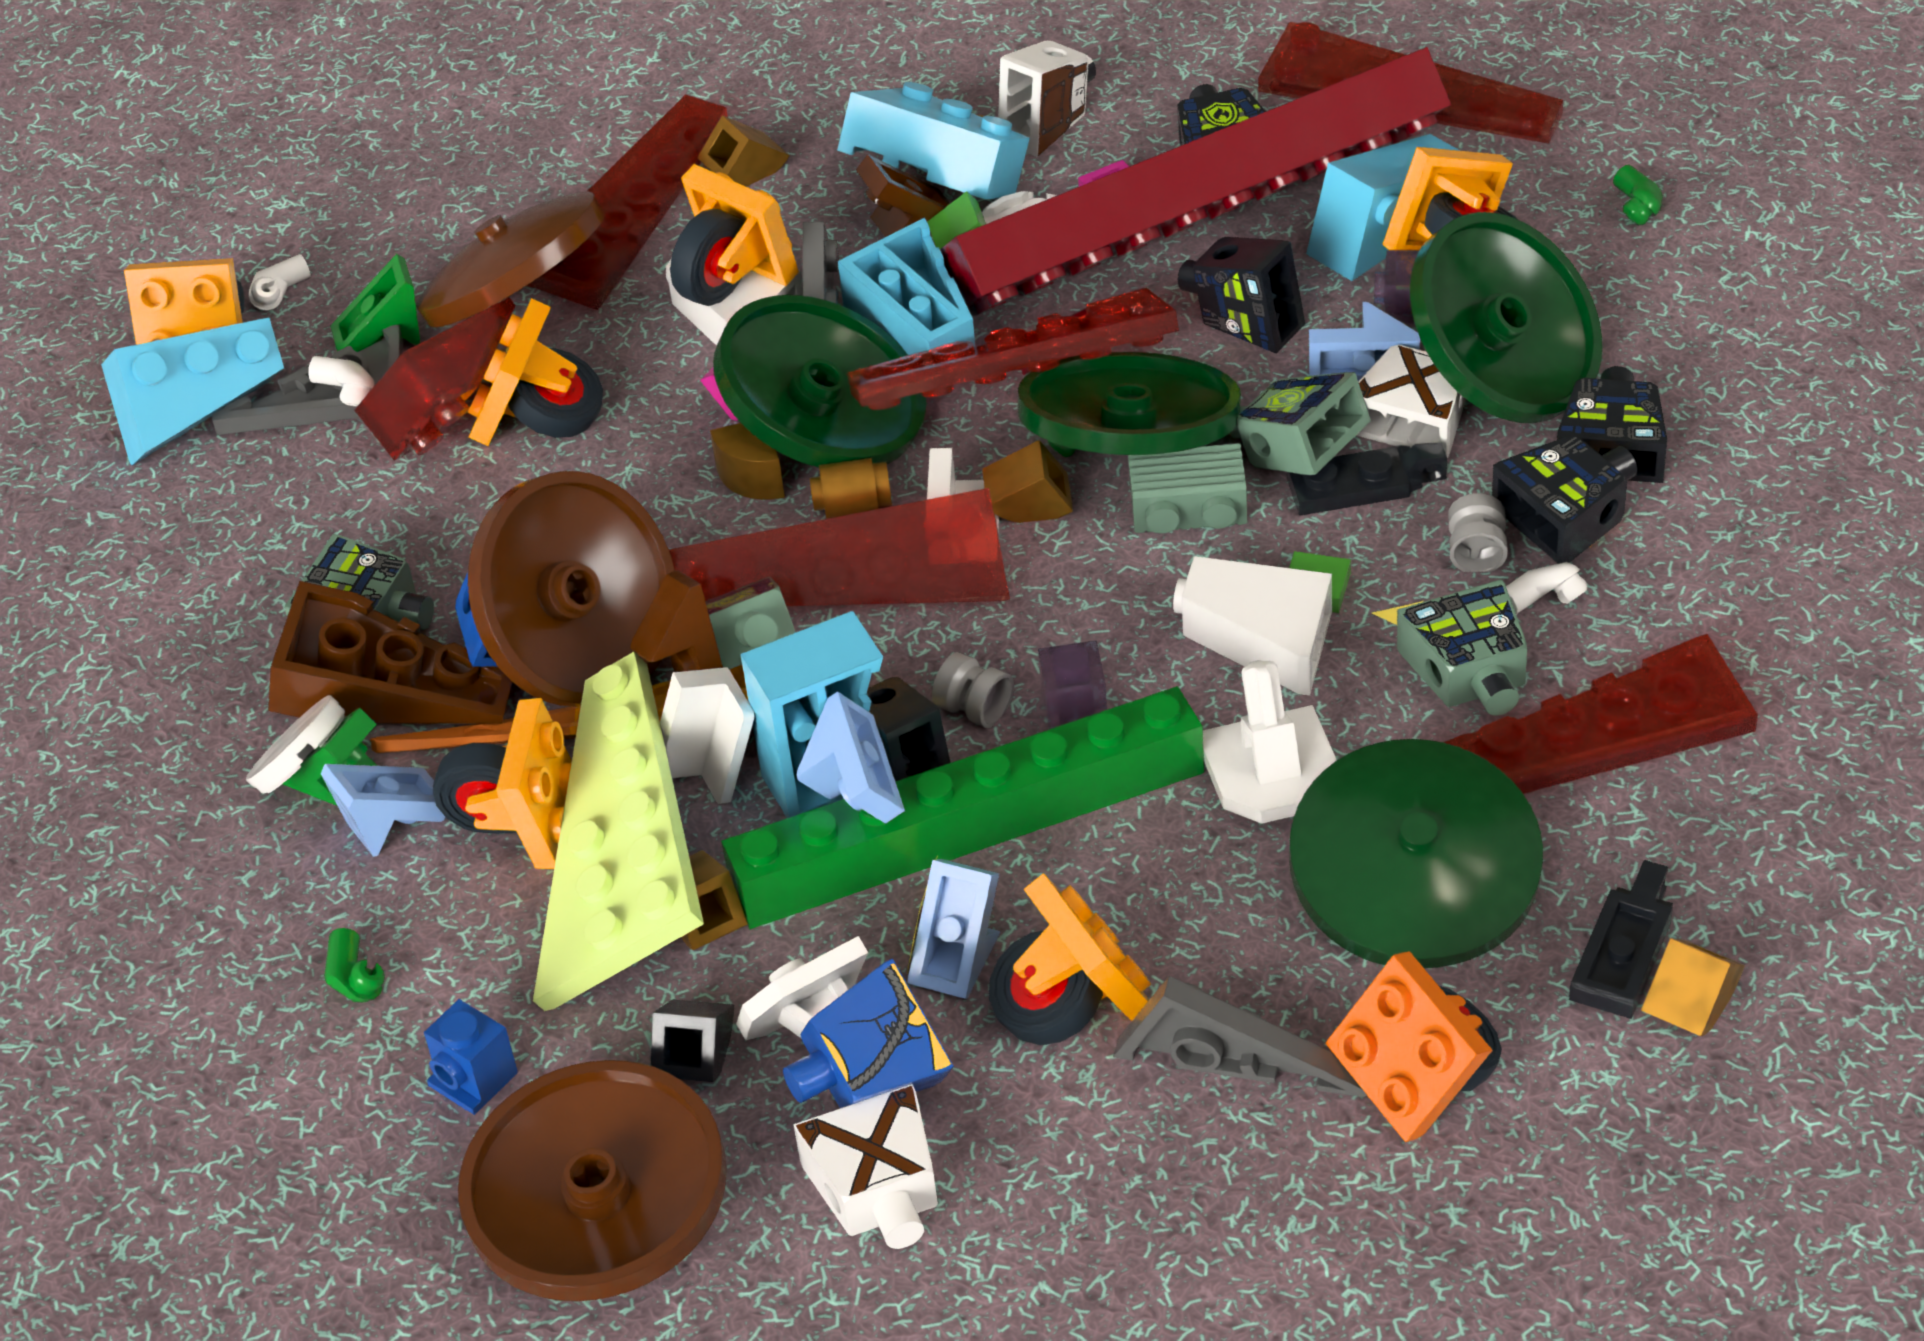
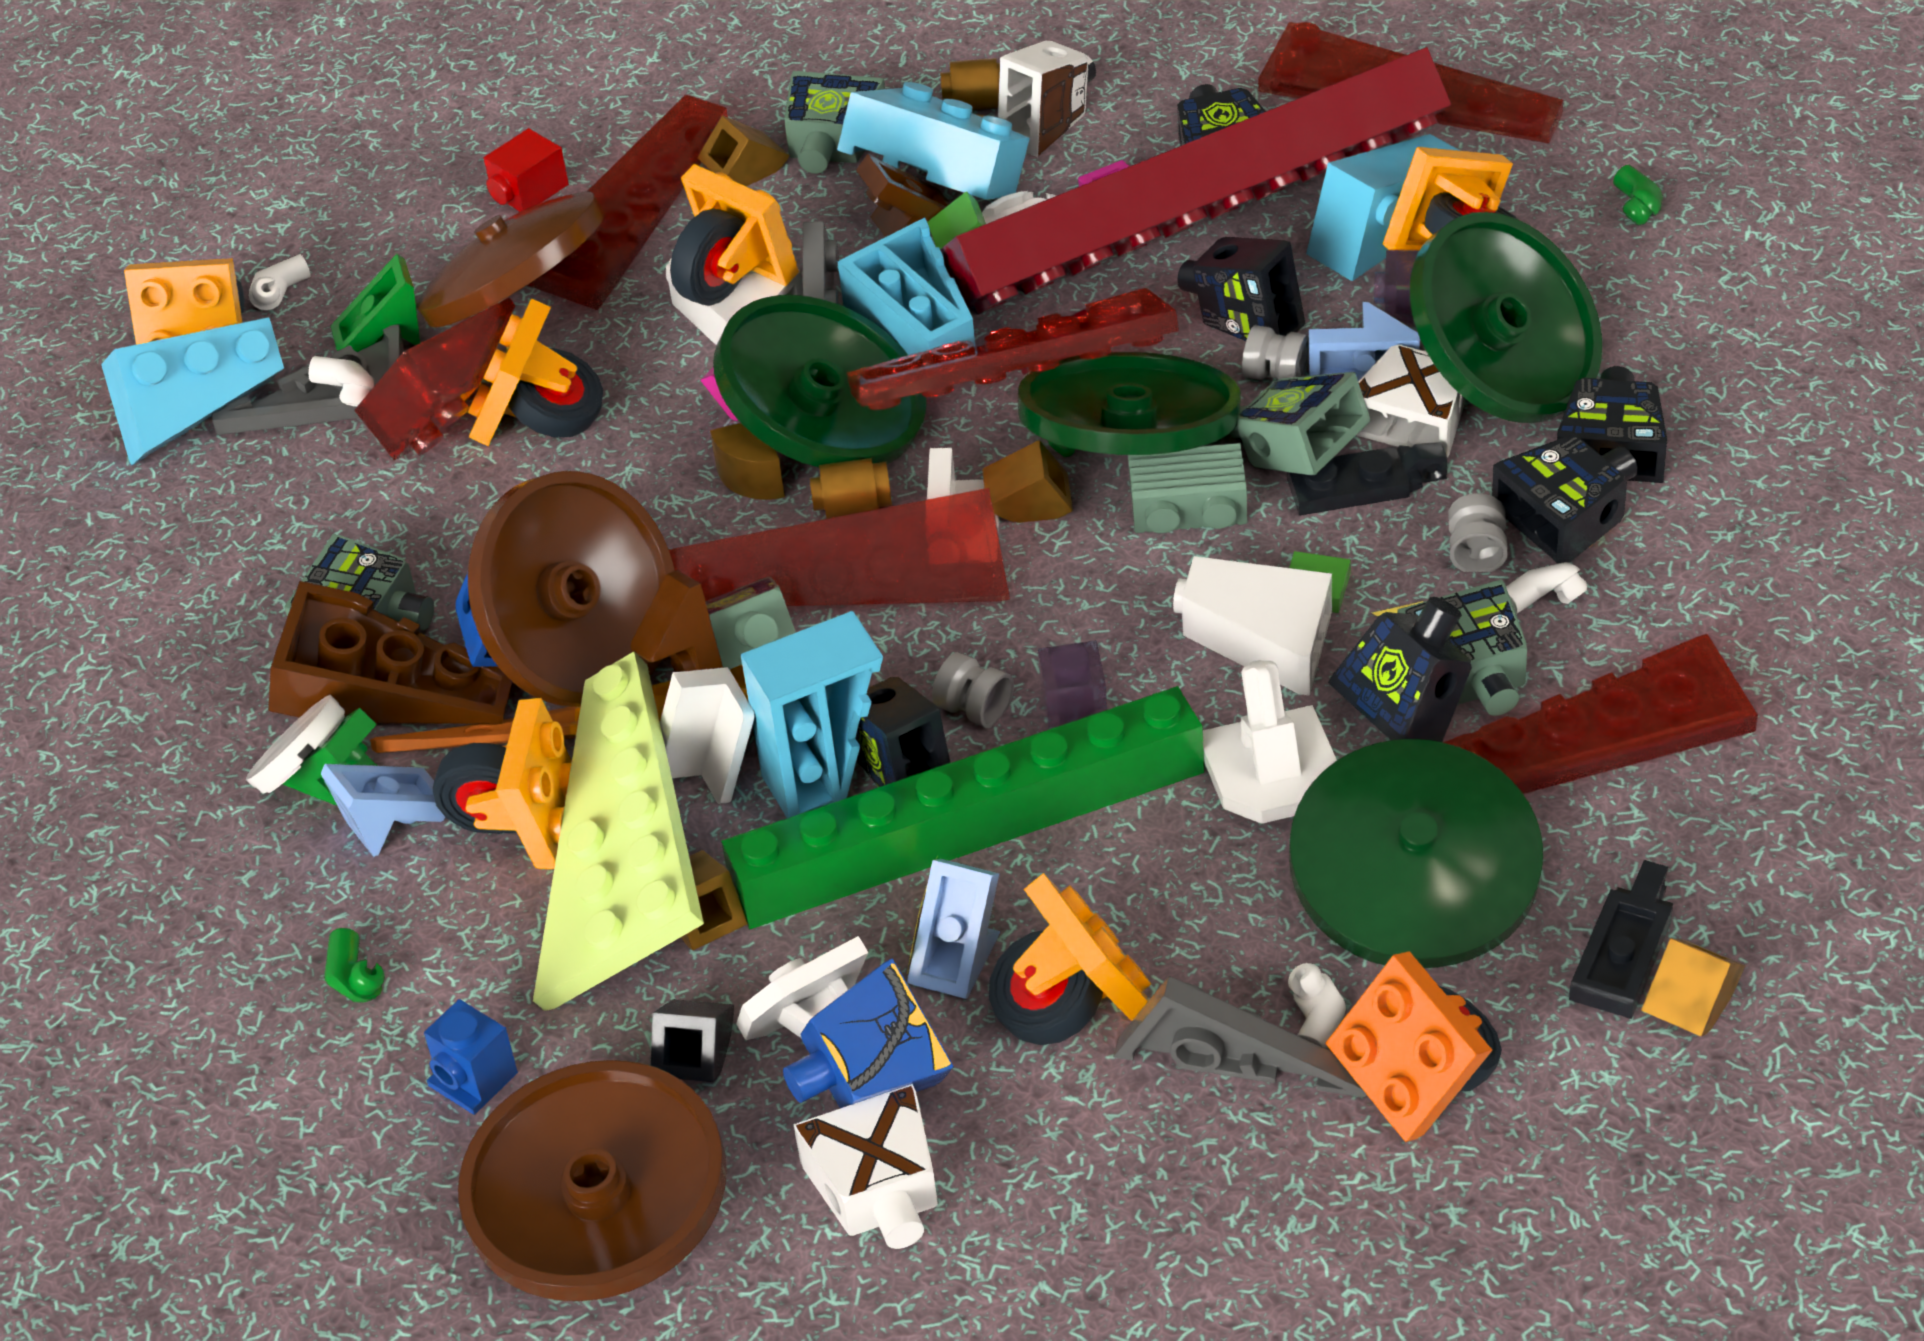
light blue slope [796,691,905,823] -> none
none -> red brick [483,128,569,212]
none -> sand green torso [785,71,885,174]
none -> pearl gold brick [940,58,1000,110]
none -> light grey wheel [1242,325,1309,381]
none -> white arm [1288,963,1346,1049]
none -> black torso [1328,597,1472,742]

